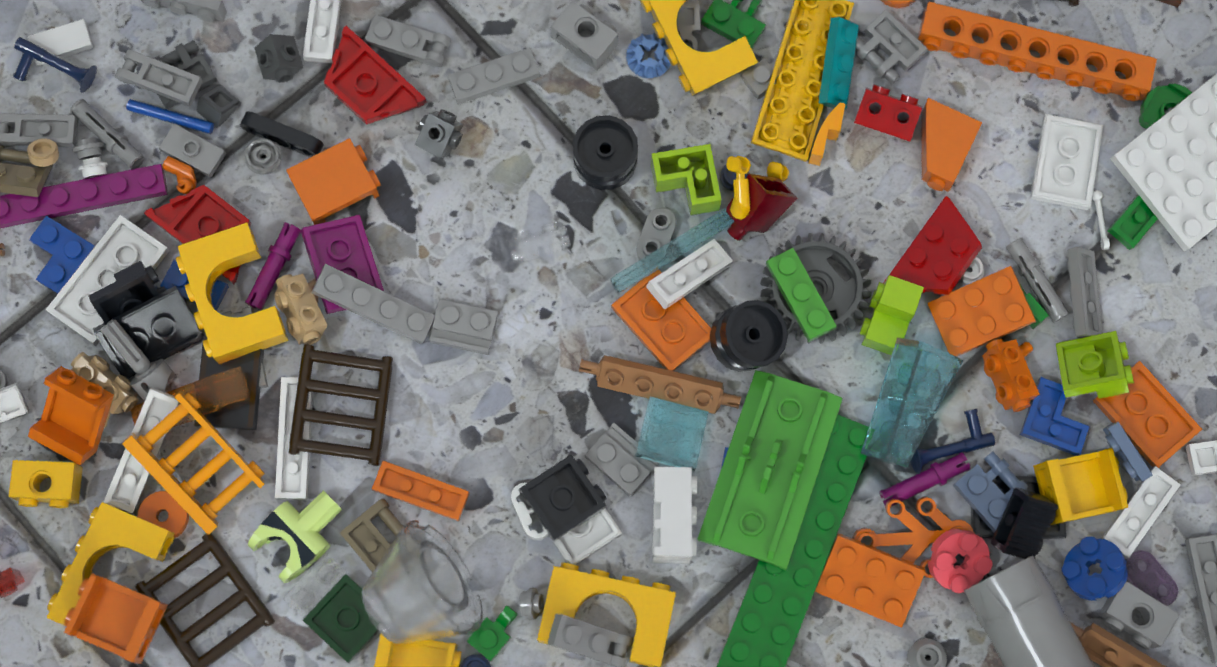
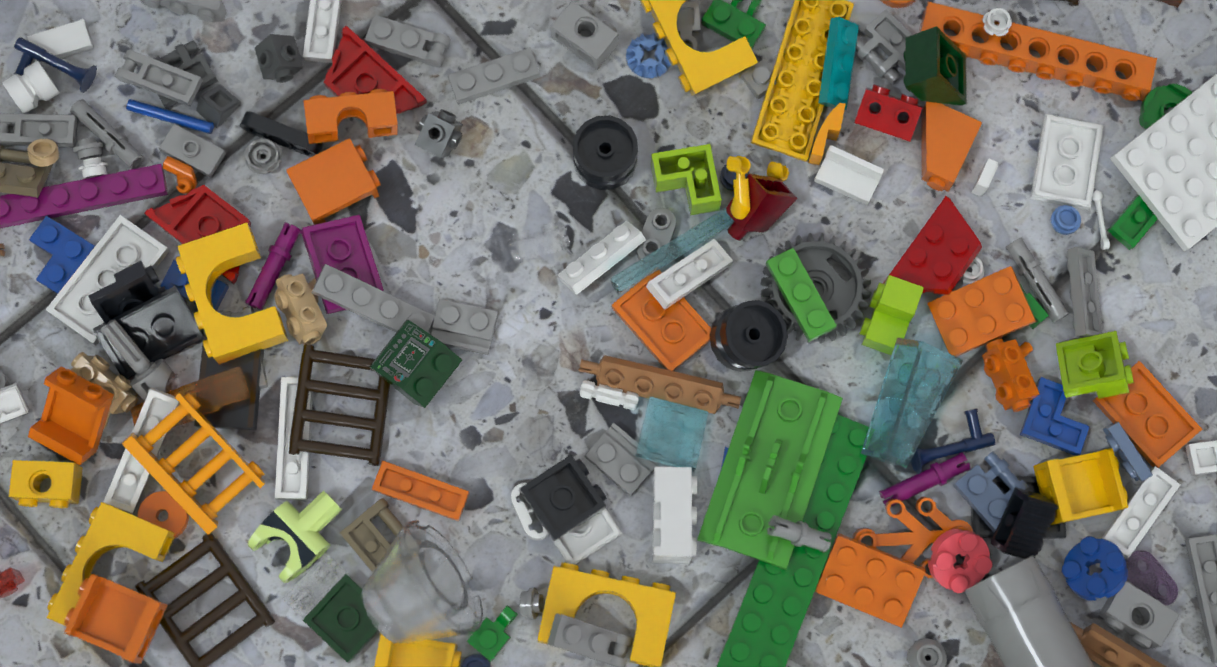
none -> white wheel [2,60,60,114]
none -> orange arch [303,89,398,144]
none -> dark green slope [369,319,462,408]
none -> white plate [558,220,646,295]
none -> white axle [580,380,639,410]
none -> light grey pin [767,515,831,552]
none -> white panel [814,145,884,206]
none -> dark green slope [903,26,967,106]
none -> white tile [971,158,998,197]
none -> white plate [983,8,1012,37]
none -> medium blue plate [1051,205,1081,235]

